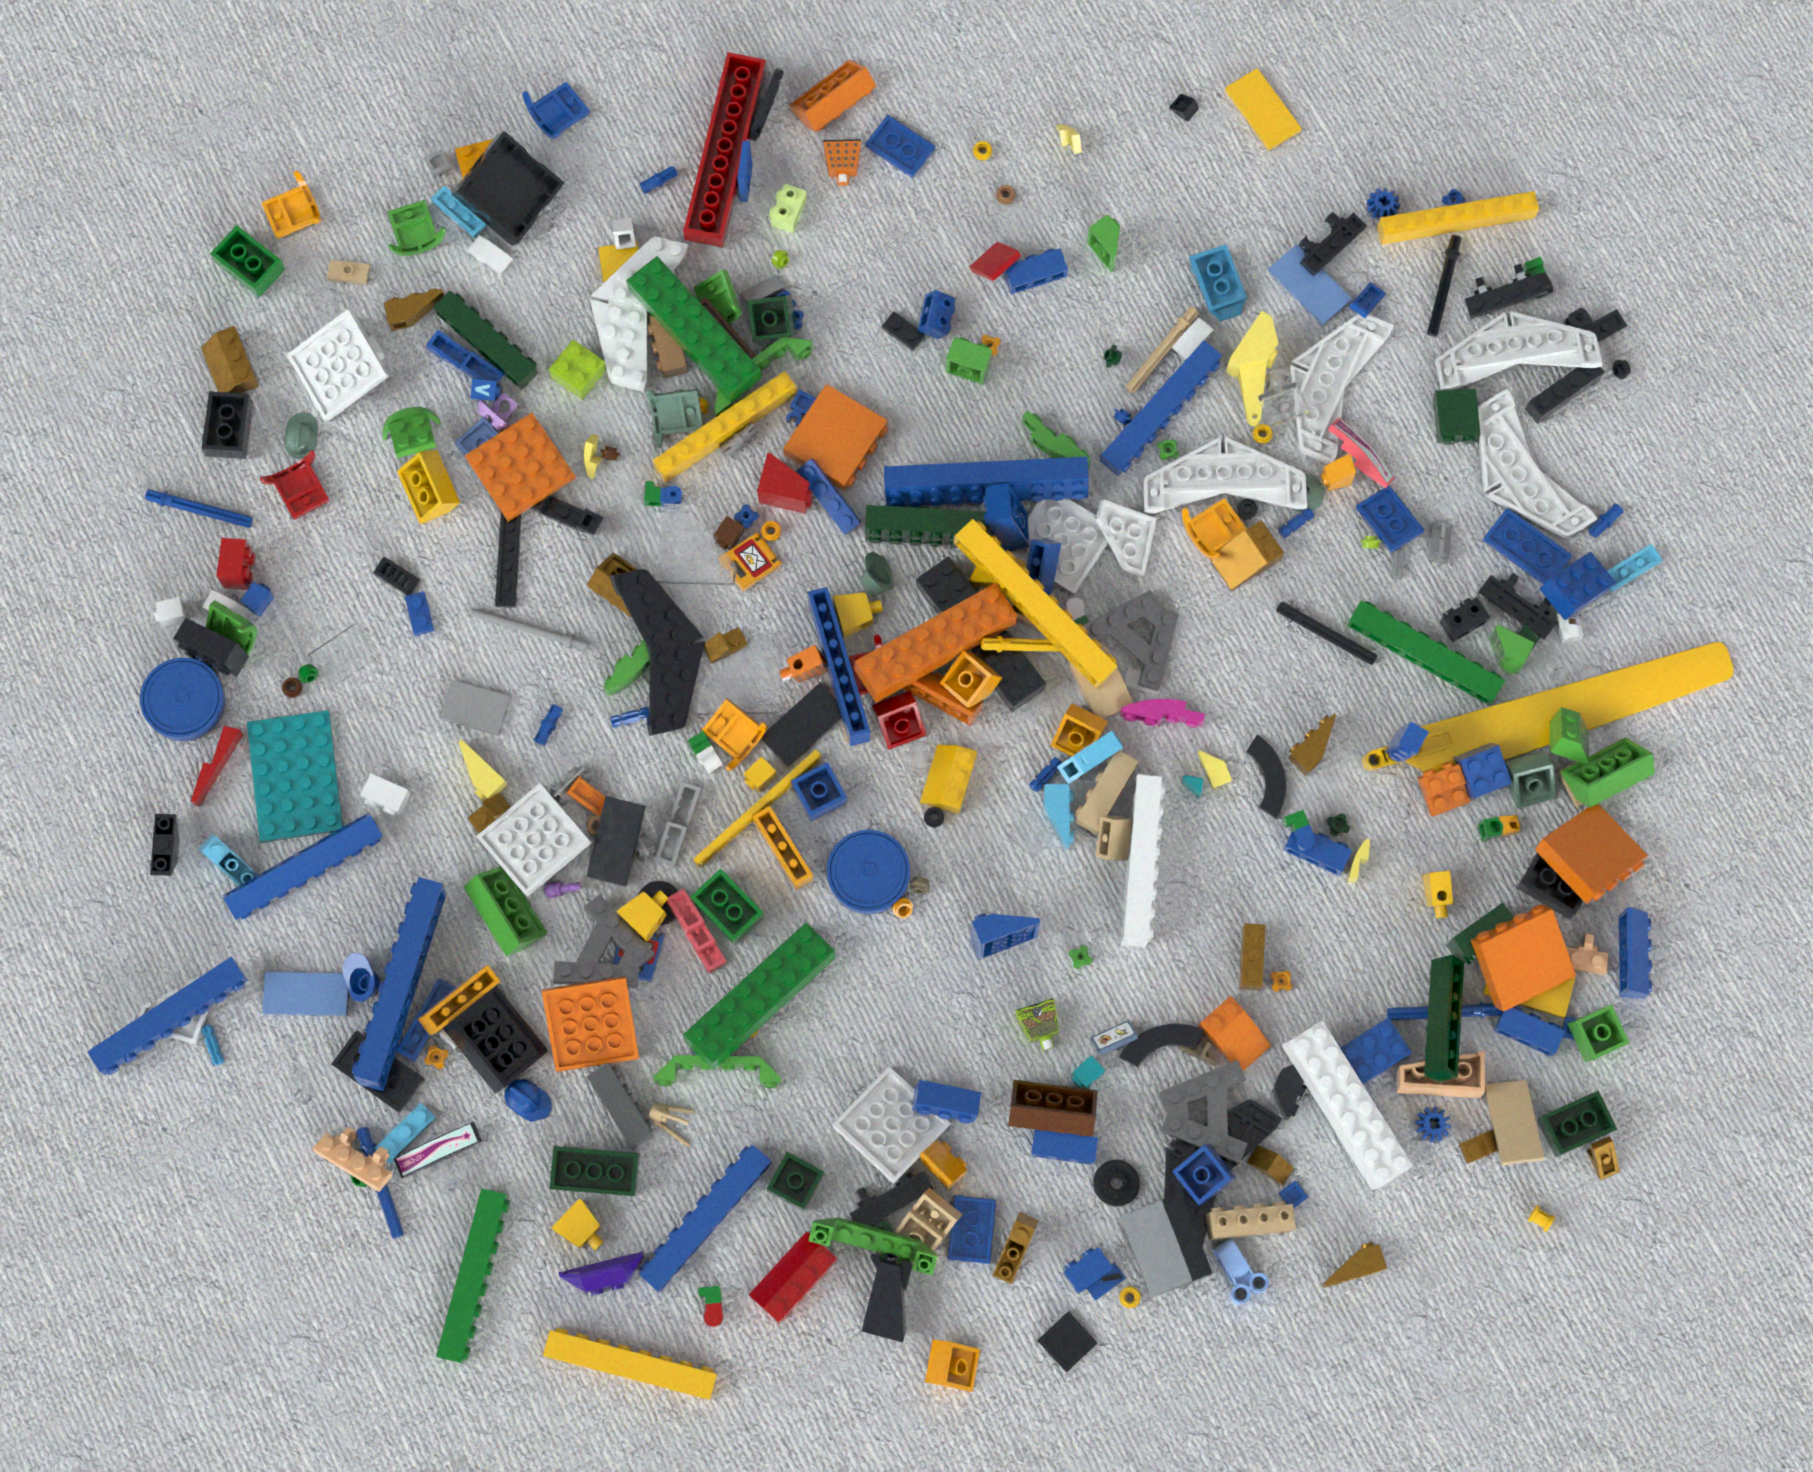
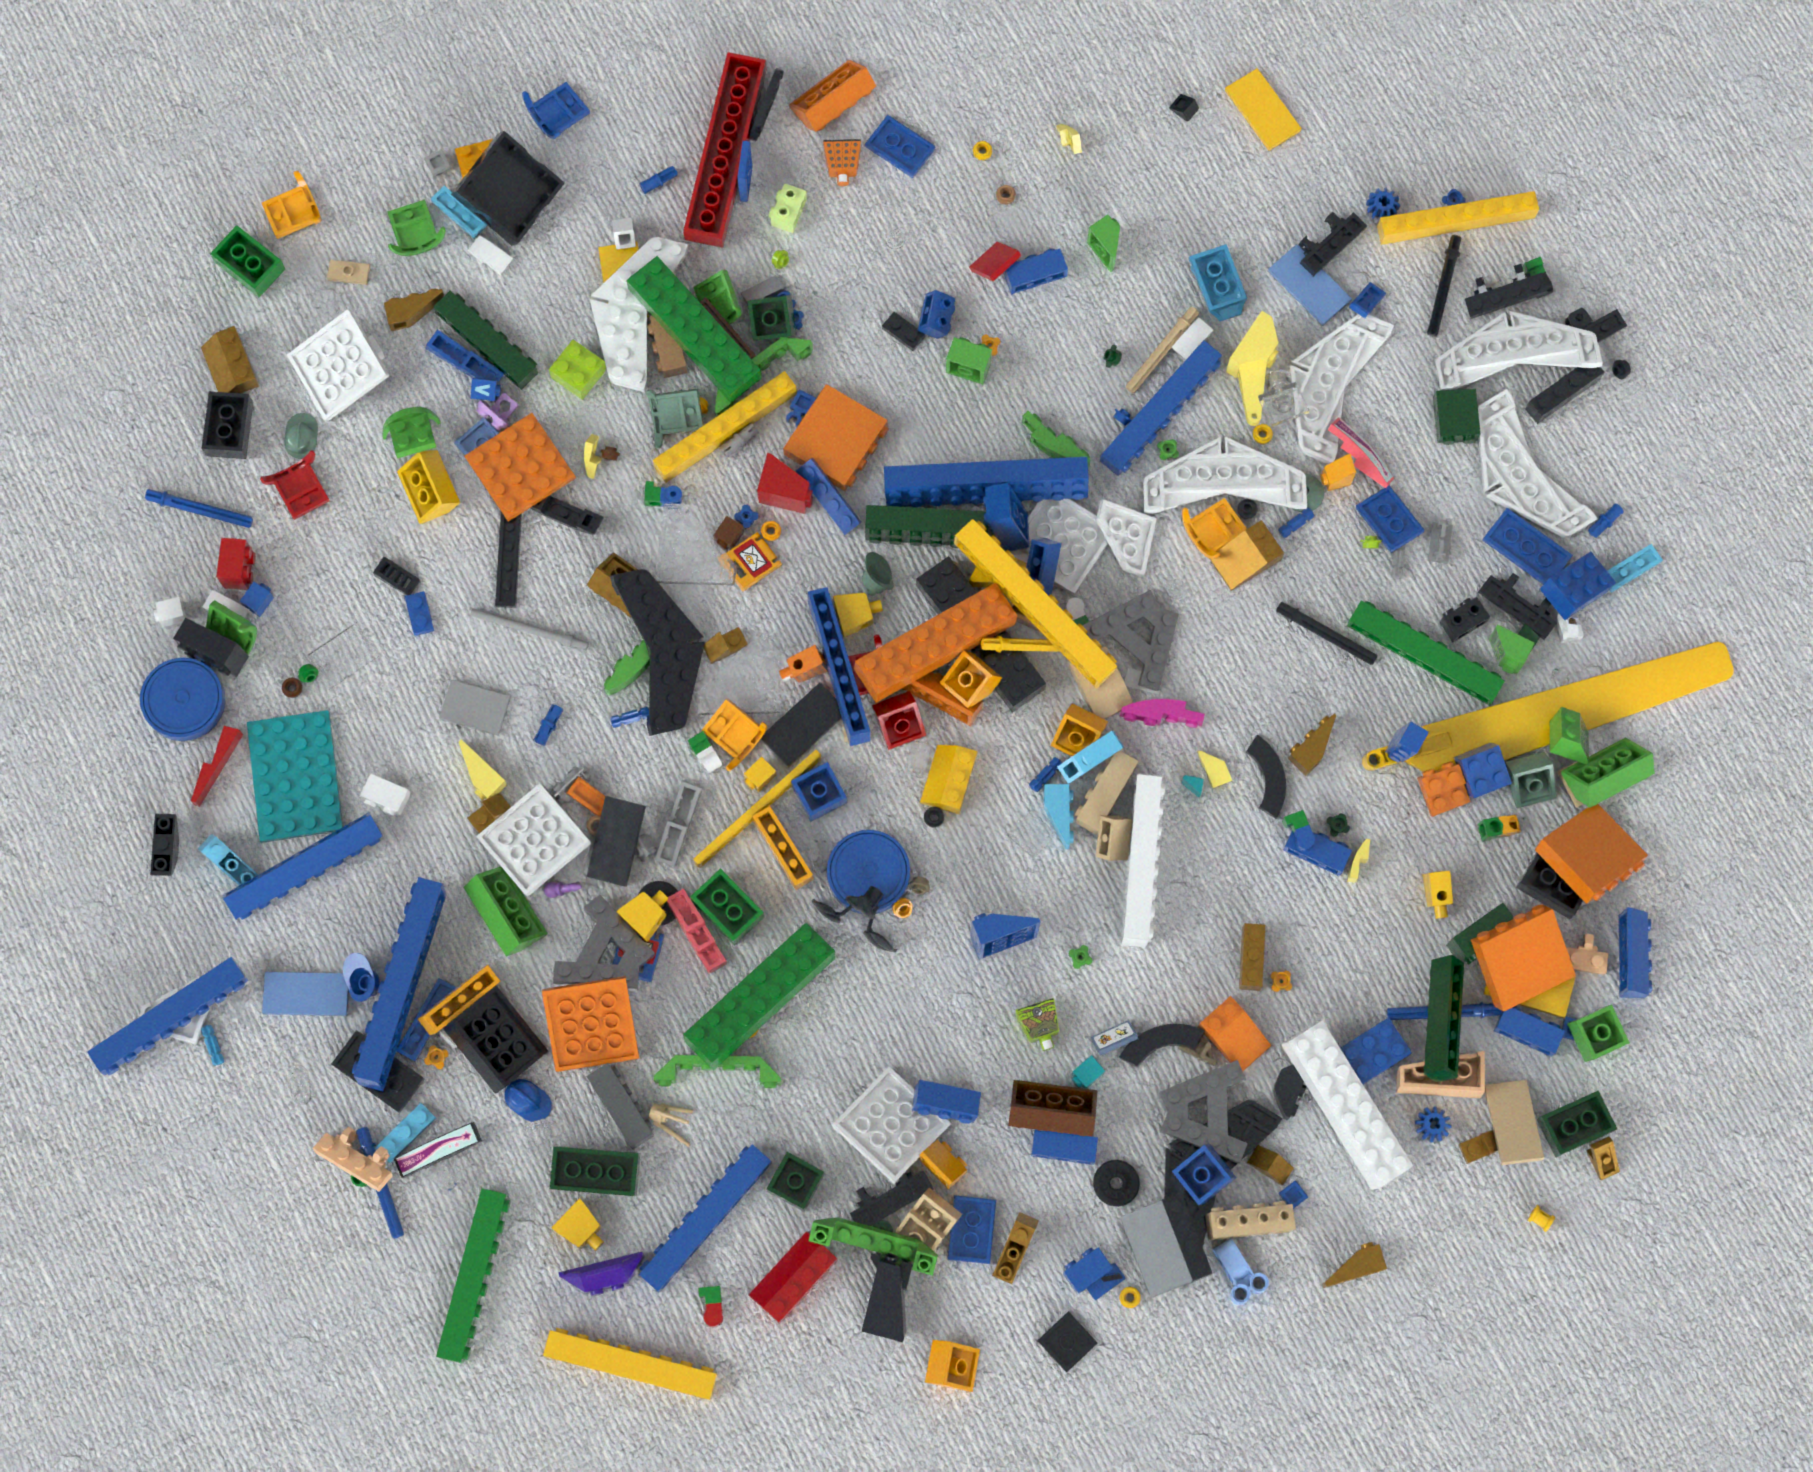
none -> black plant [812,886,898,952]

